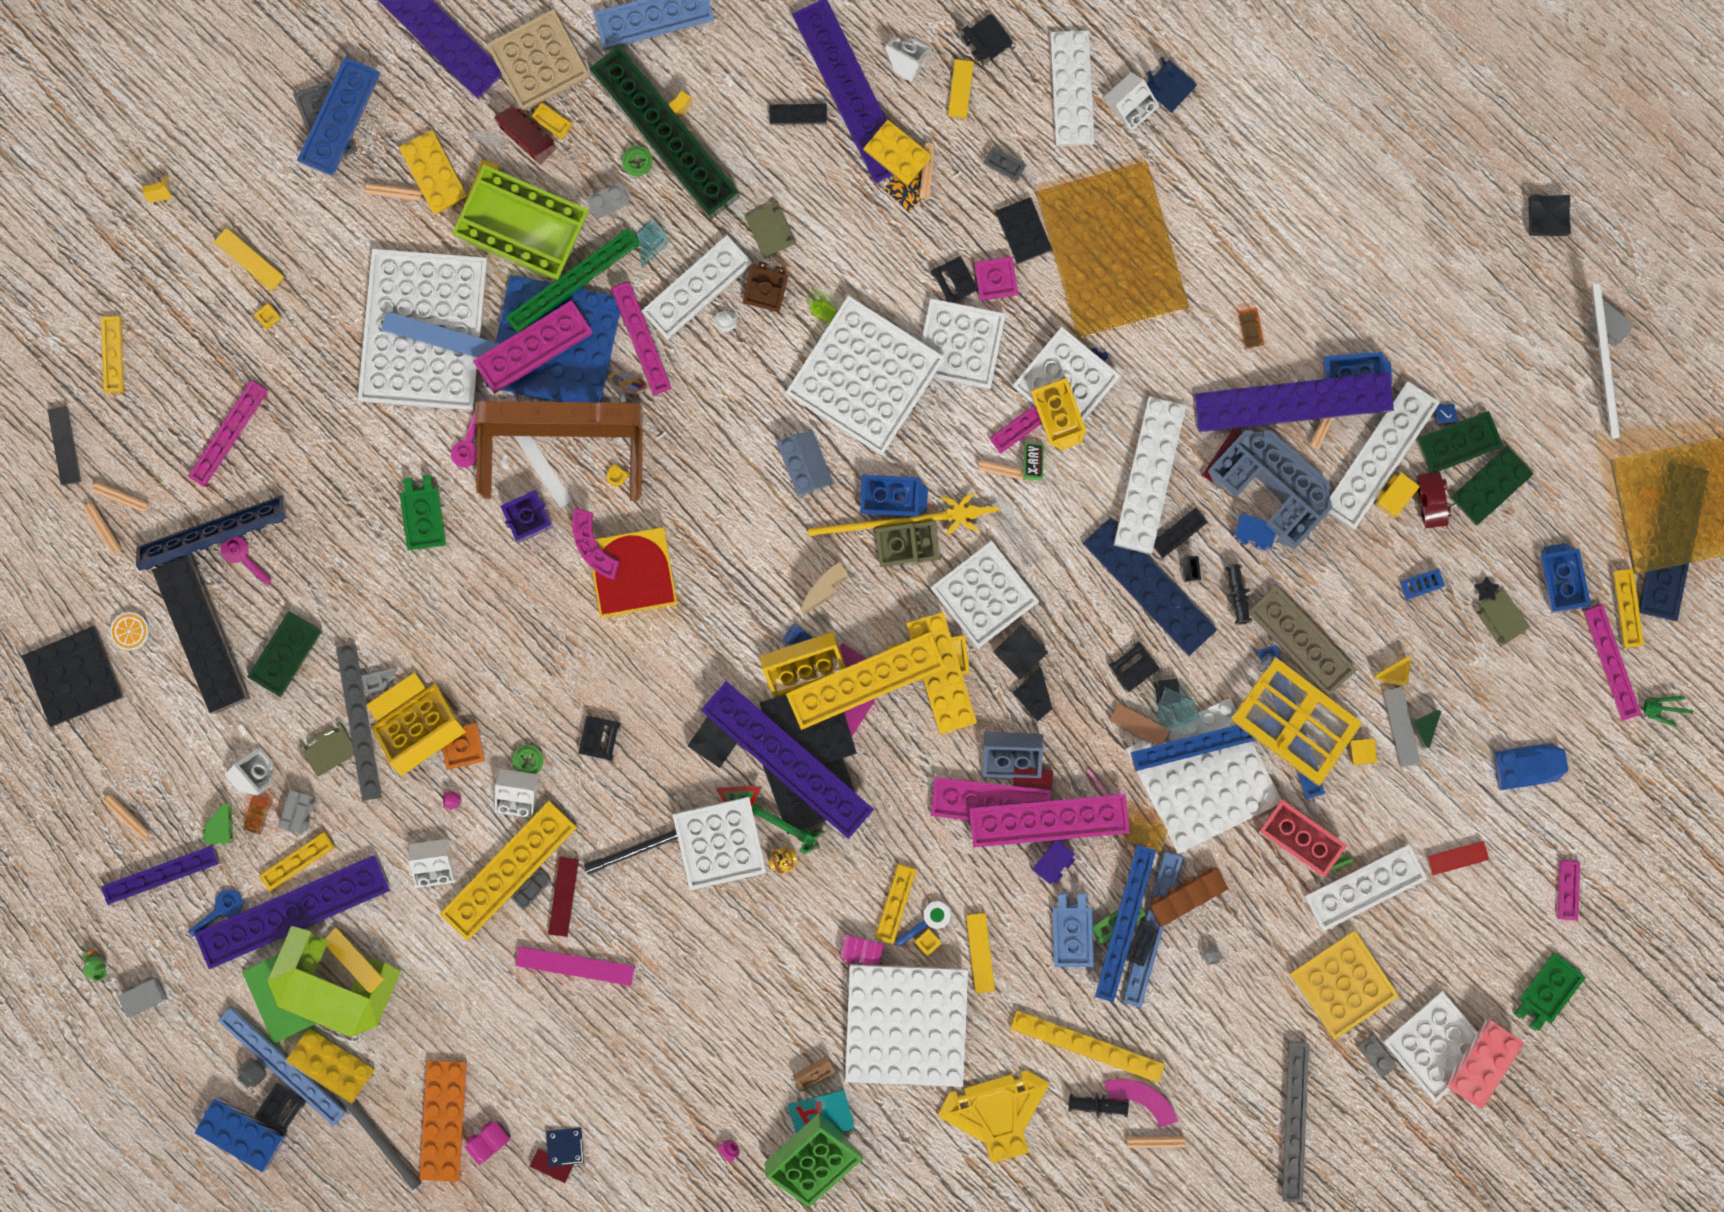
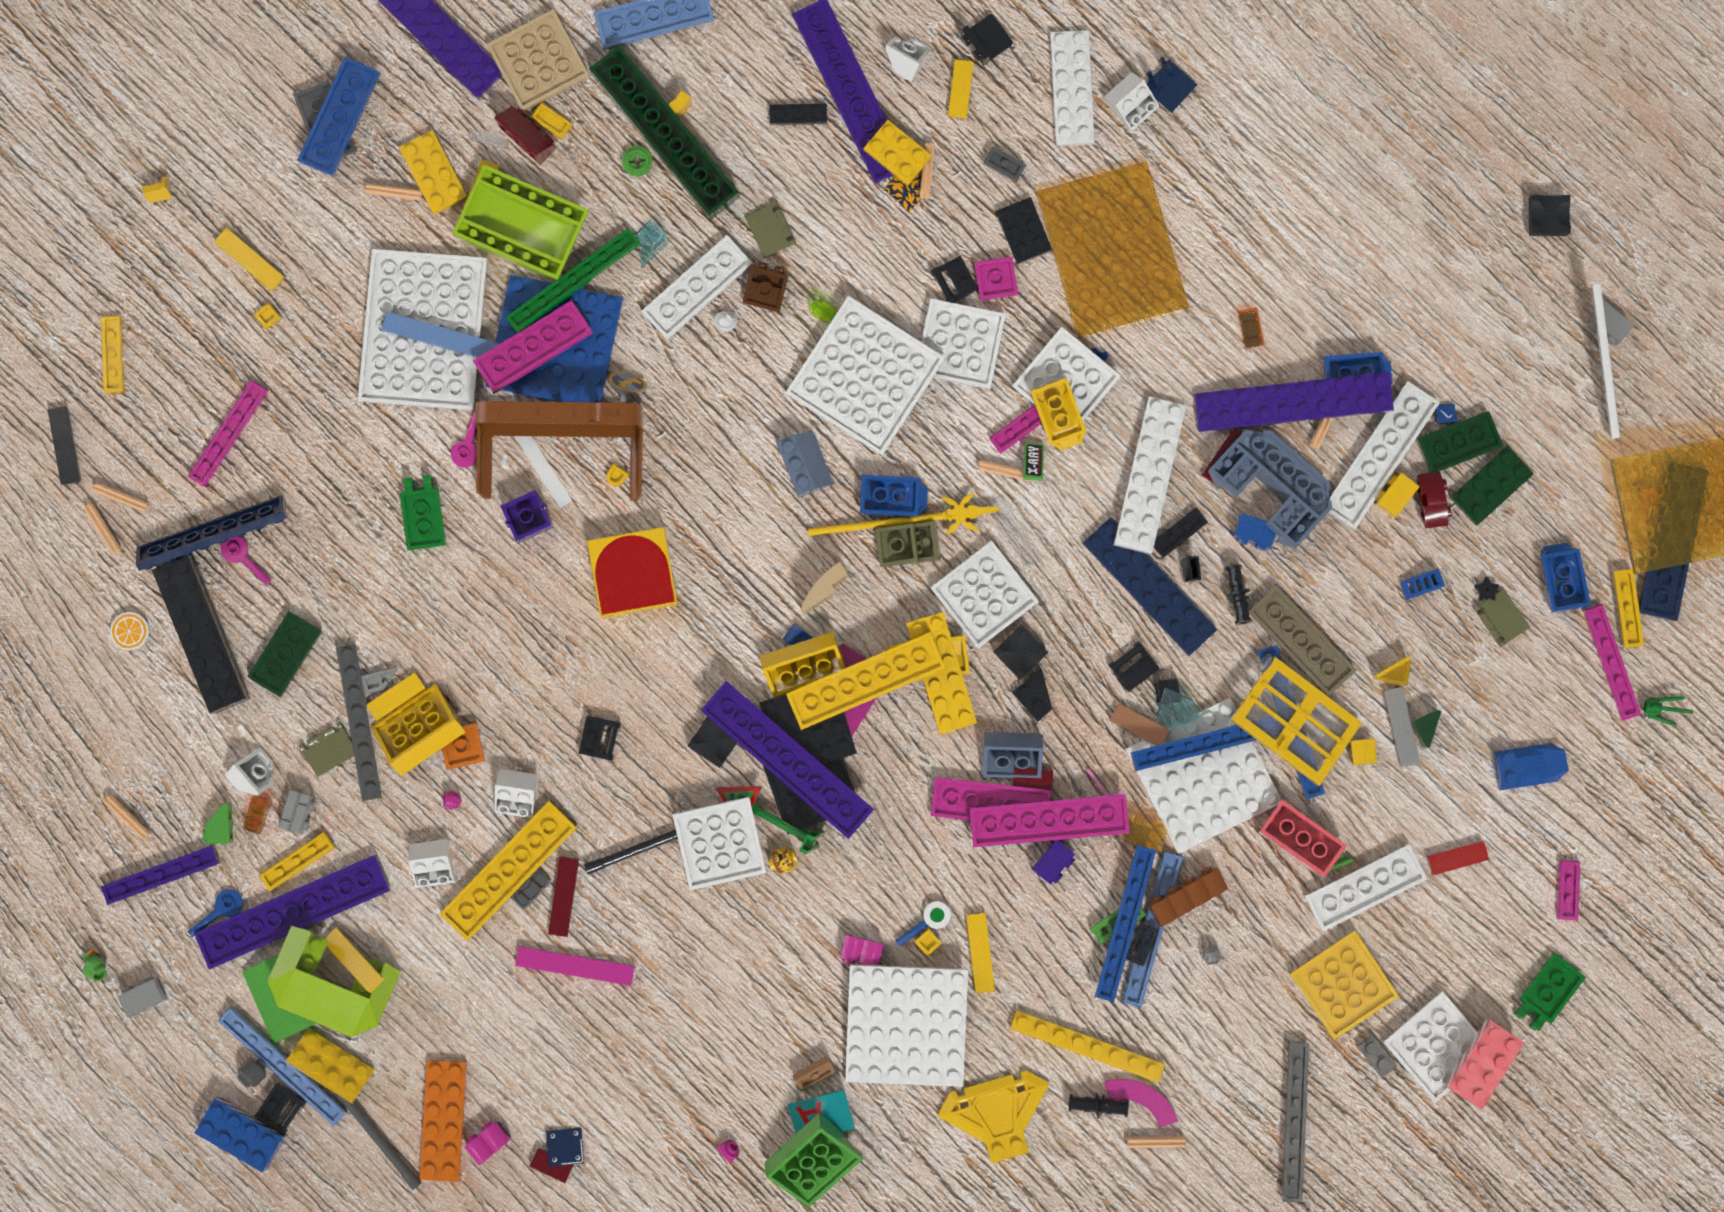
black plate [22,626,124,727] -> none
bright green gear [512,745,544,774] -> none
dark pink tile [572,508,620,580] -> none
light grey brick [585,182,630,220] -> none
dark pink tile [611,281,672,396] -> none
yellow tile [875,863,917,944] -> none
medium blue tile [1053,893,1094,967] -> none

